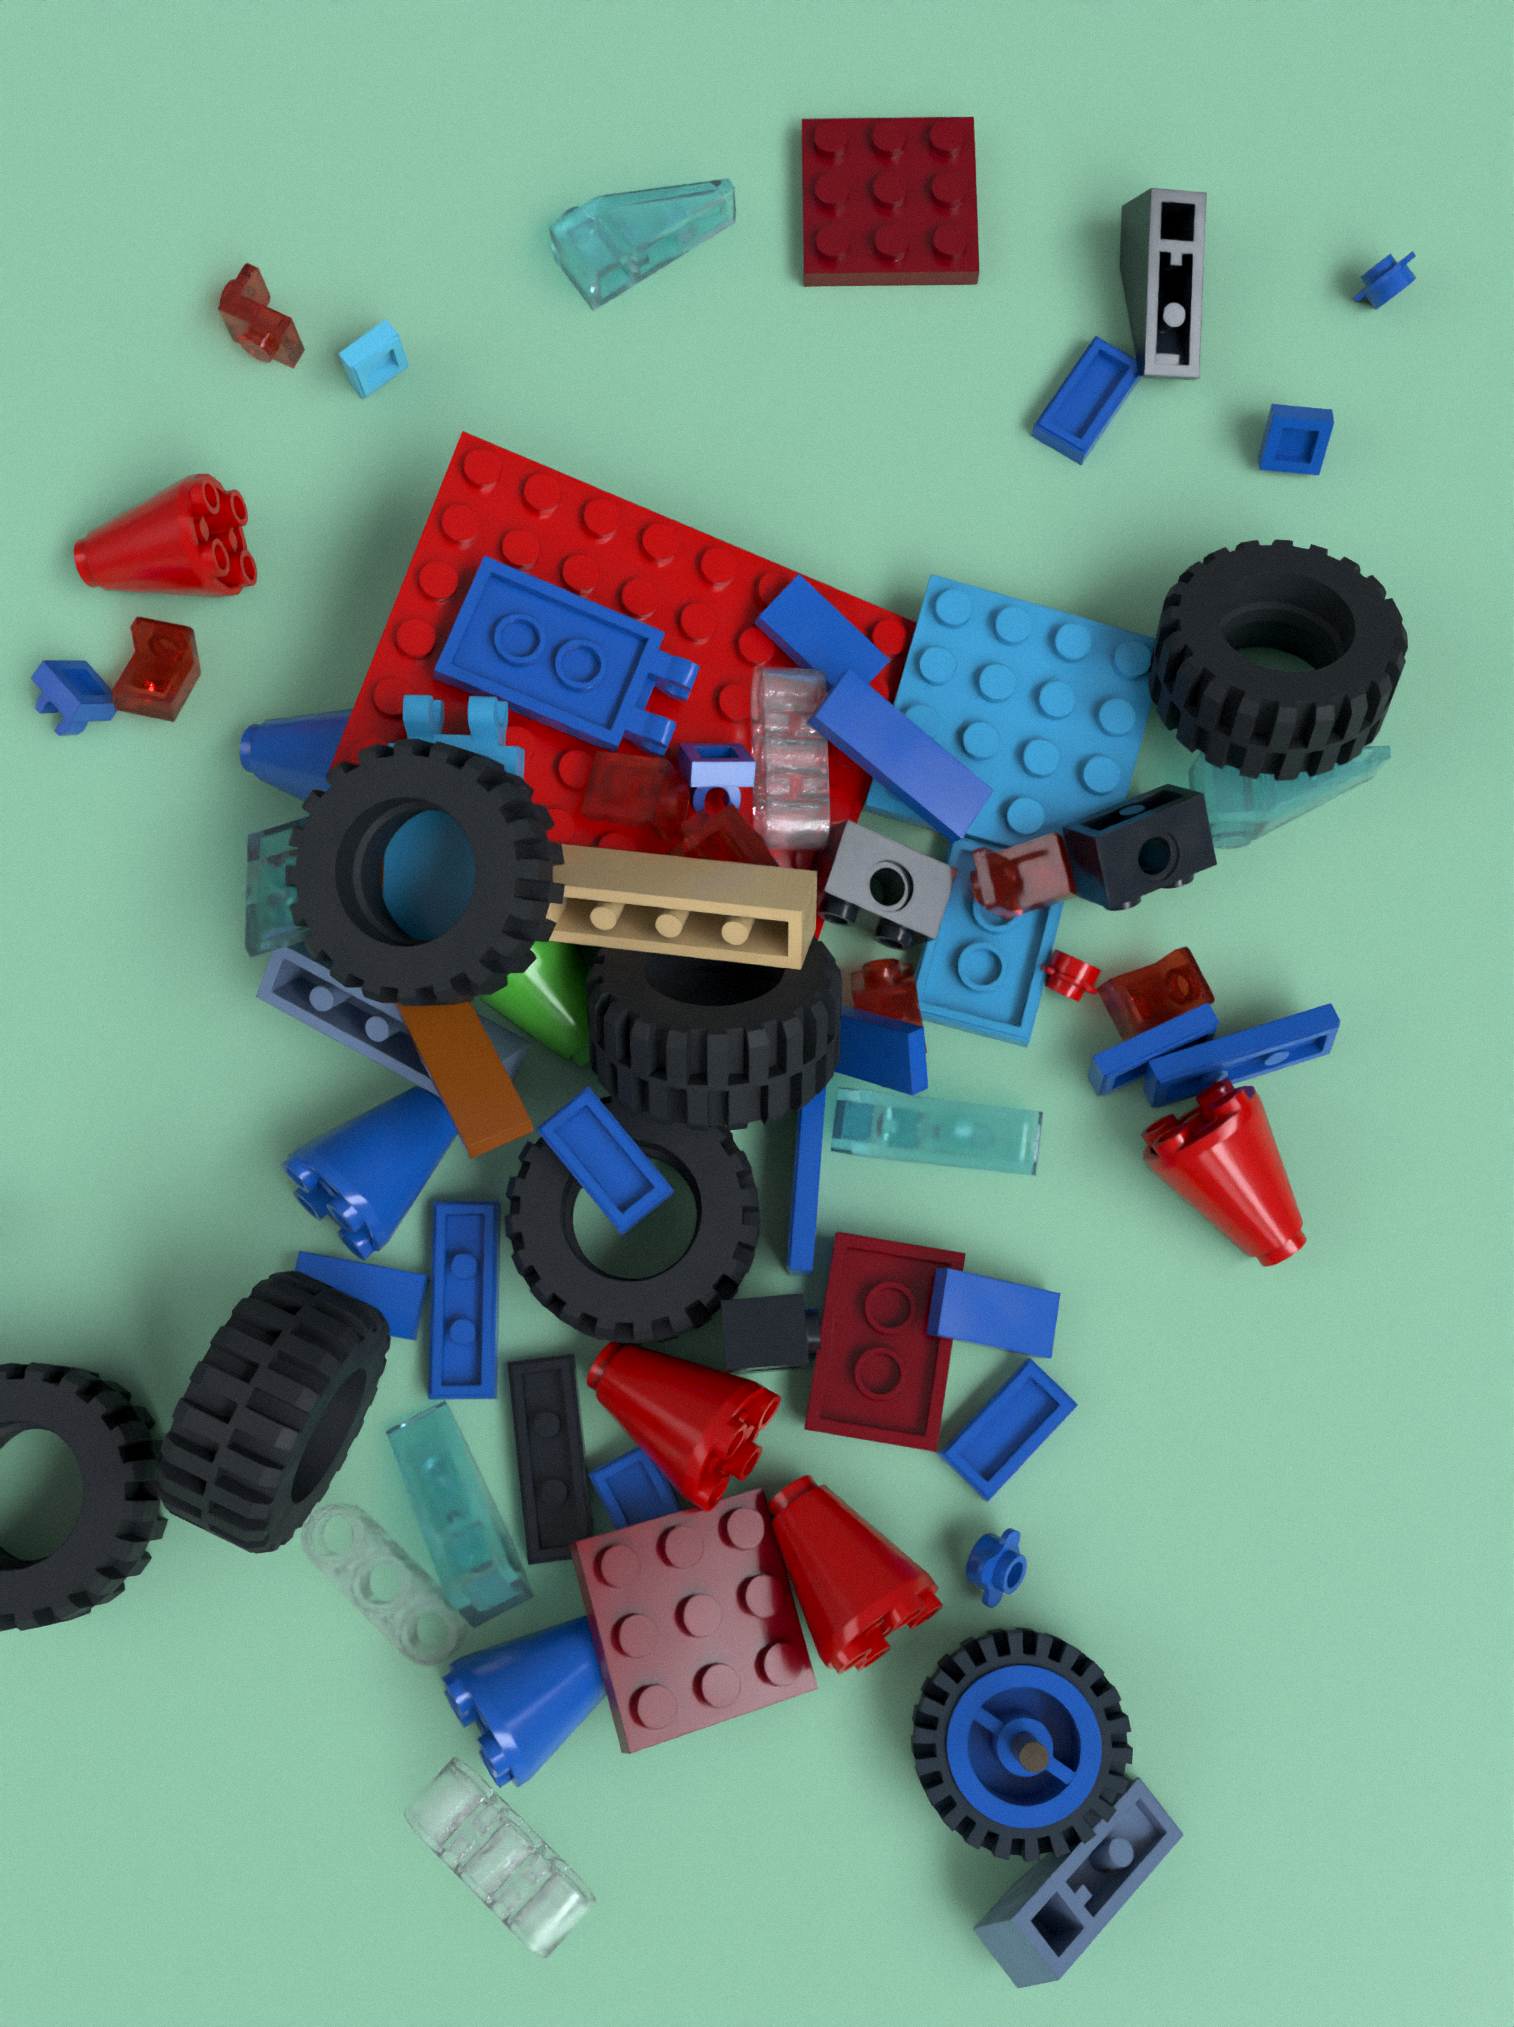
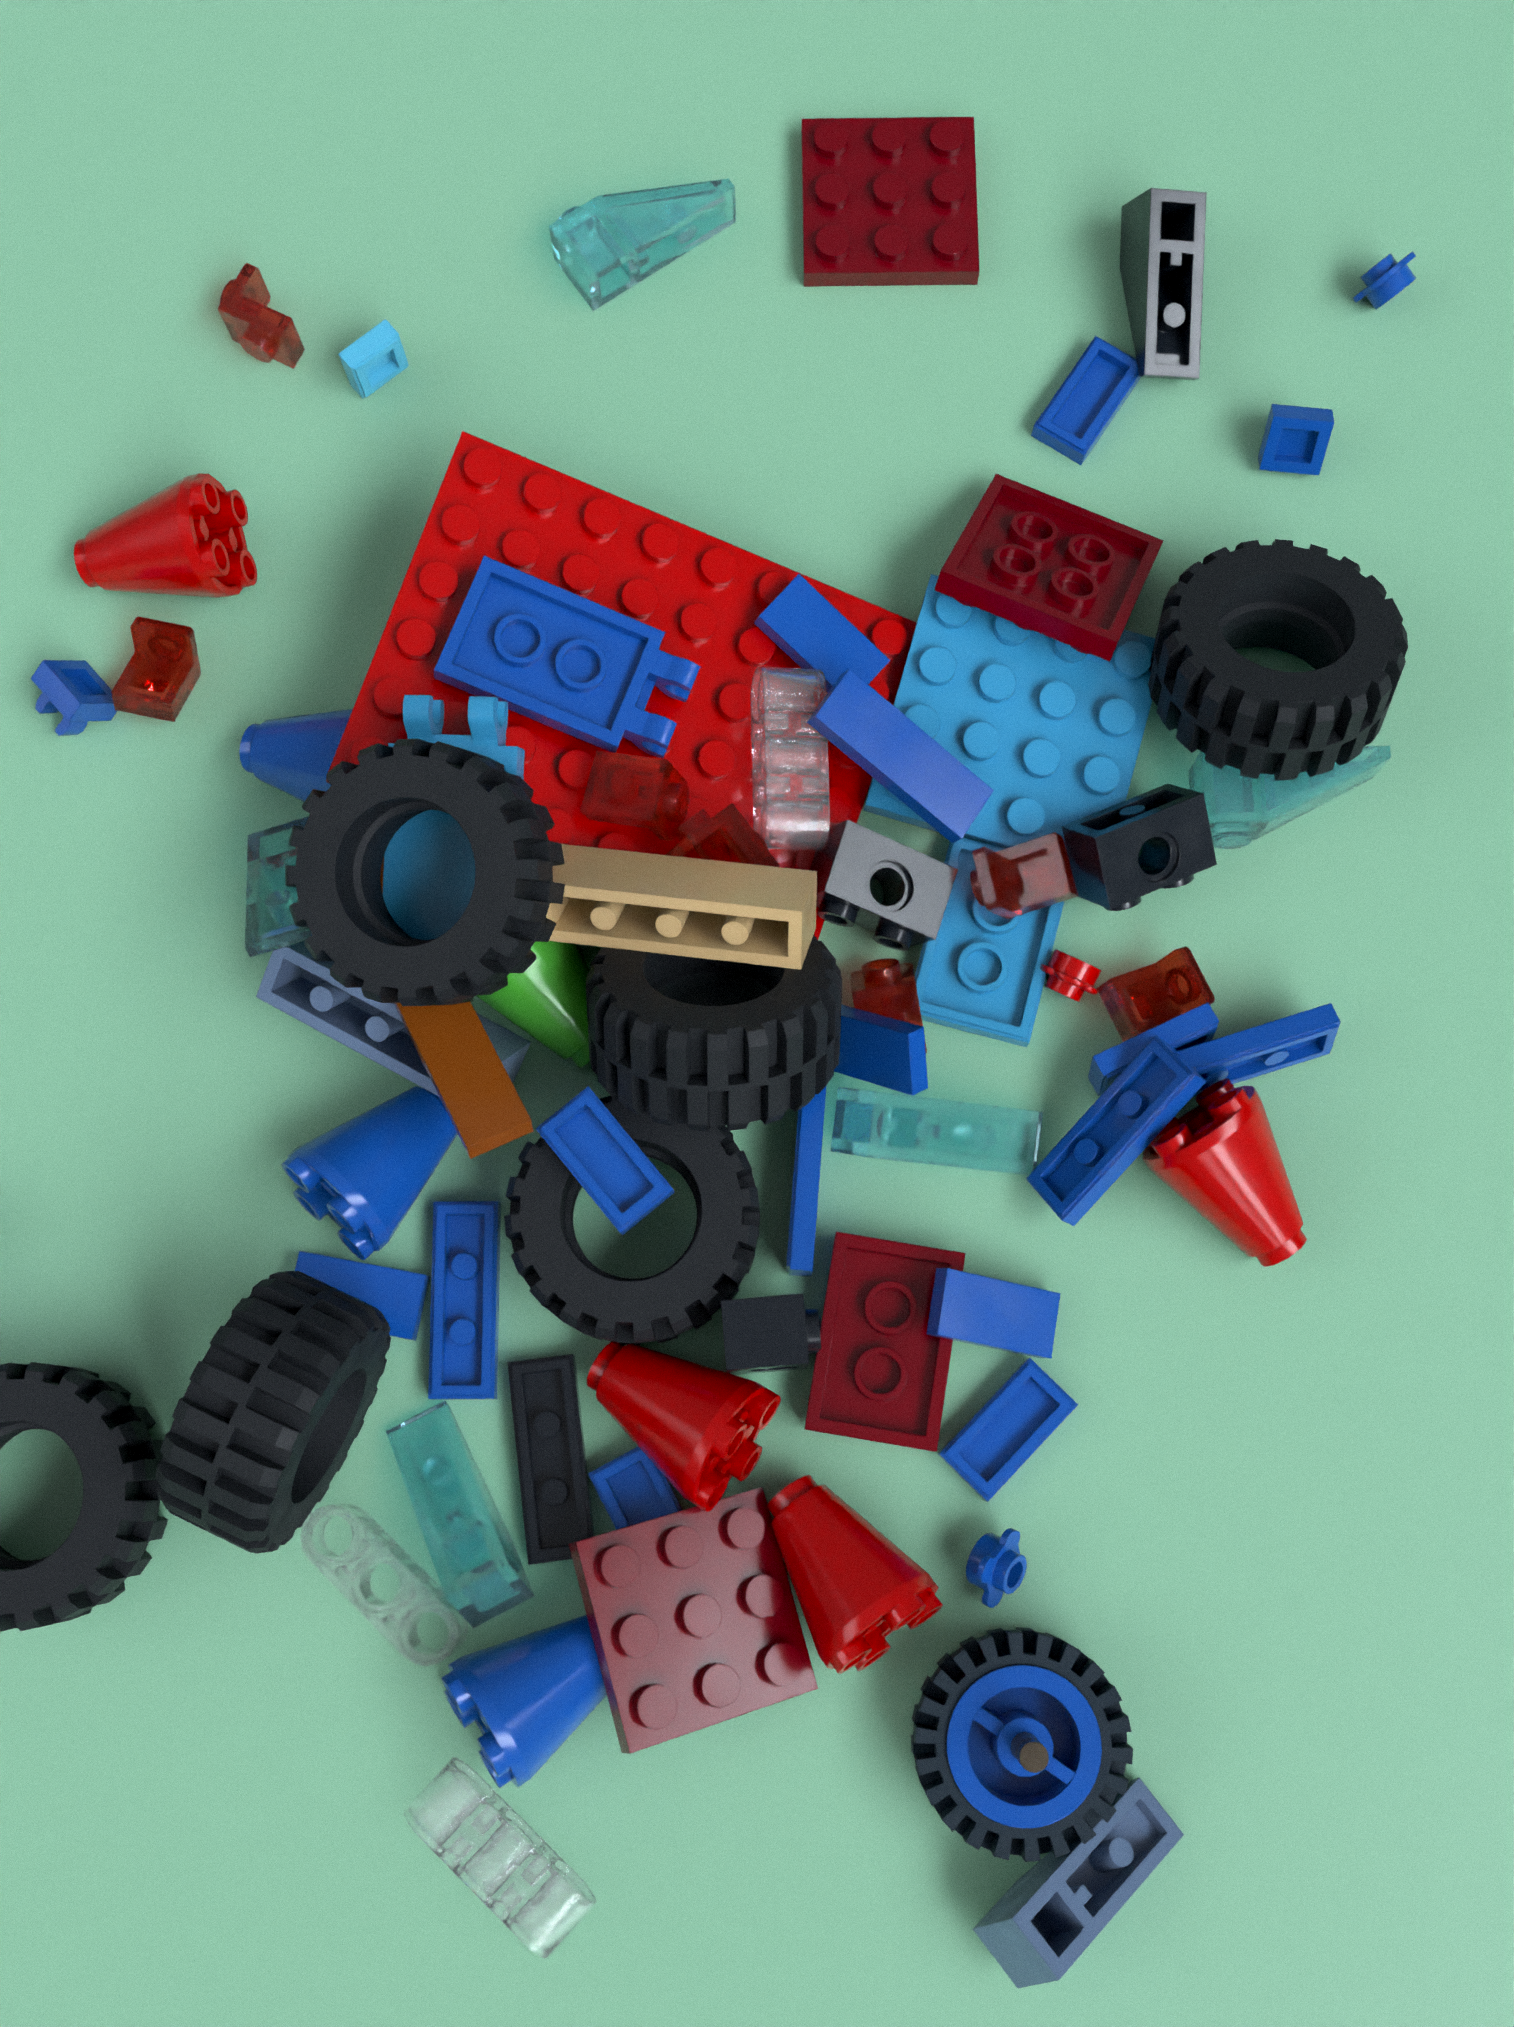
blue tile [678,743,756,812] -> none
none -> dark red plate [934,474,1164,662]
none -> blue tile [1026,1035,1206,1226]

